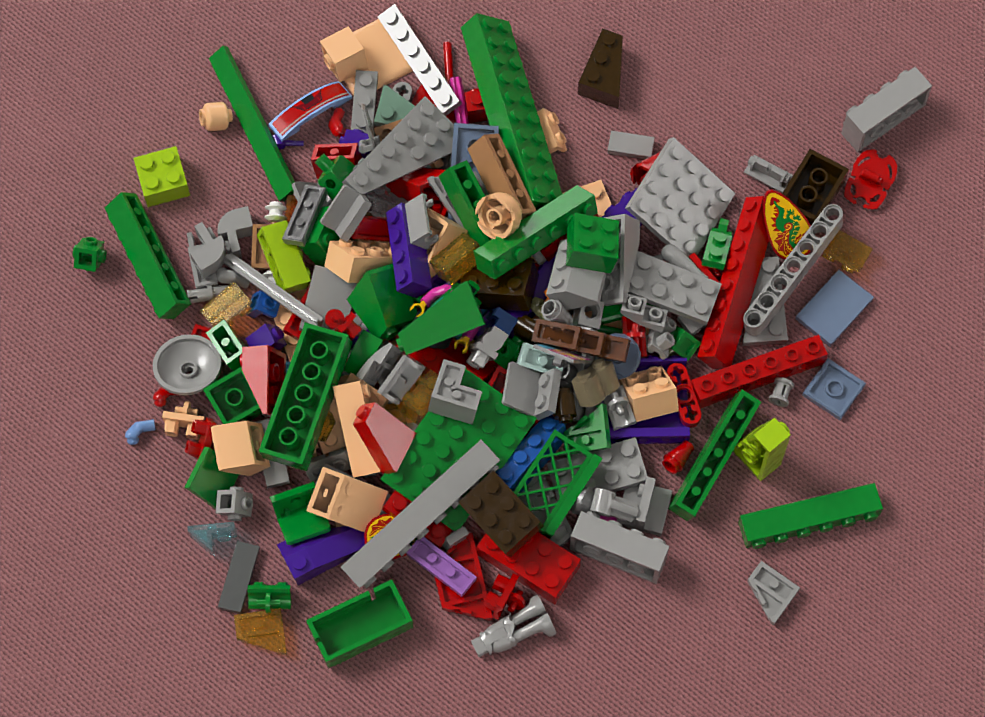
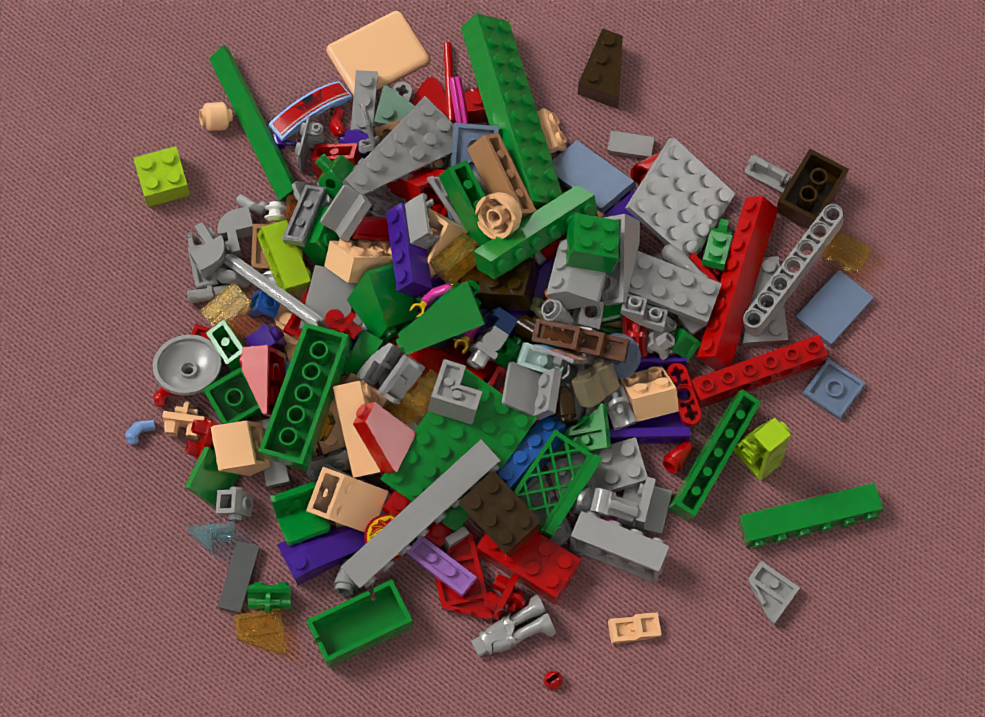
green brick [72,237,107,272] -> none
green brick [104,192,191,319] -> none
light nougat head [320,26,368,82] -> none
plate [378,4,462,116] -> none
shield [763,189,811,260] -> none
light grey bush [768,377,795,407] -> none
light grey brick [841,67,932,152] -> none
red shield [844,149,898,210] -> none
none -> light grey arm [236,194,268,216]
none -> light grey hinge [295,115,325,174]
none -> light grey cone [333,559,356,596]
none -> red hinge [544,670,563,691]
none -> sand blue tile [552,140,636,213]
none -> light nougat slope [608,613,662,644]

